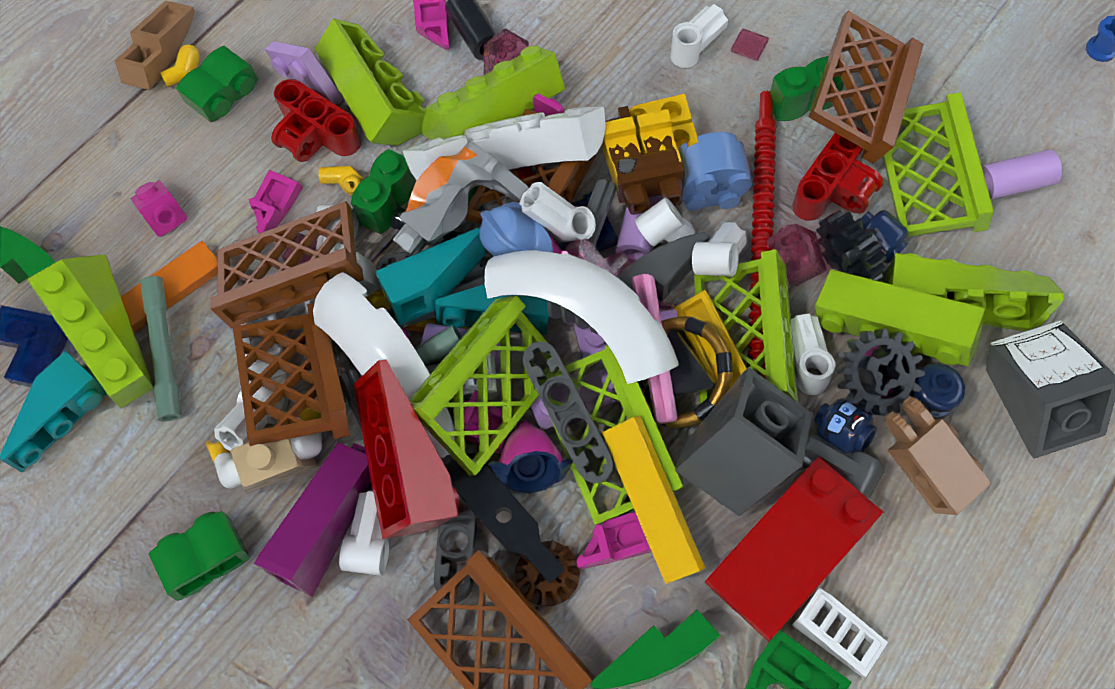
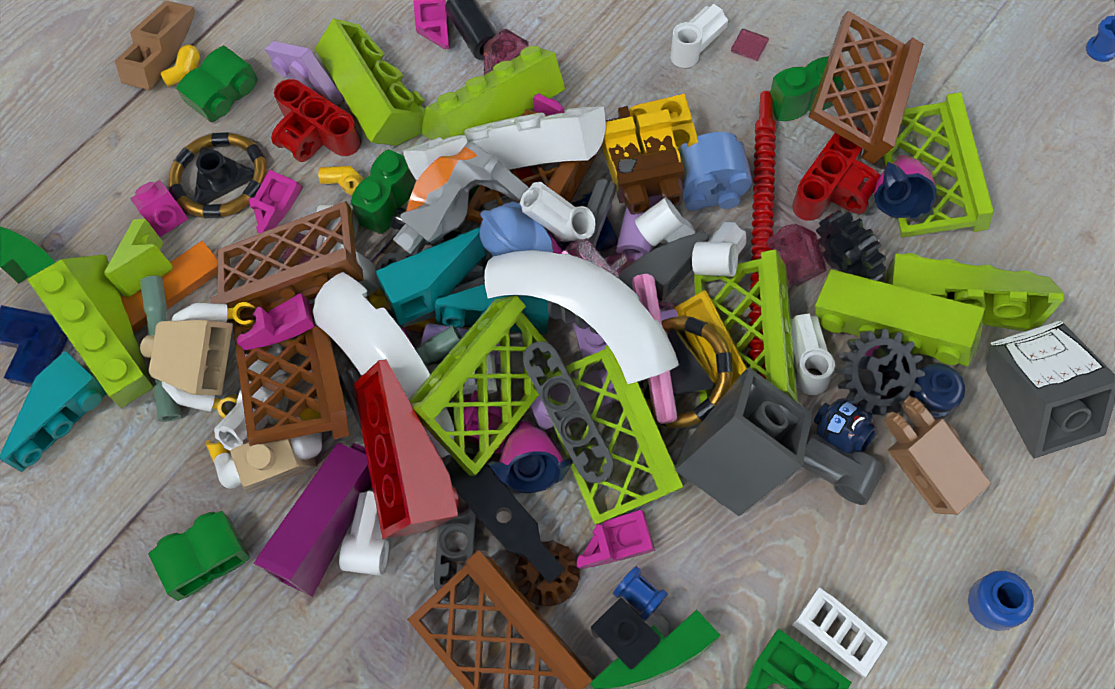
yellow tile [602,416,705,584] -> none
red slope [704,457,884,642] -> none
dark blue head [861,210,909,264] -> none
lavender brick [982,149,1062,200] -> none
none -> lime slope [104,219,173,297]
none -> tan torso [140,302,256,418]
none -> black piece [168,132,267,219]
none -> dark pink slope [237,293,315,350]
none -> black bracket [591,597,660,670]
none -> blue bush [613,566,668,621]
none -> dark blue hat [874,155,936,220]
none -> blue head [968,571,1034,631]

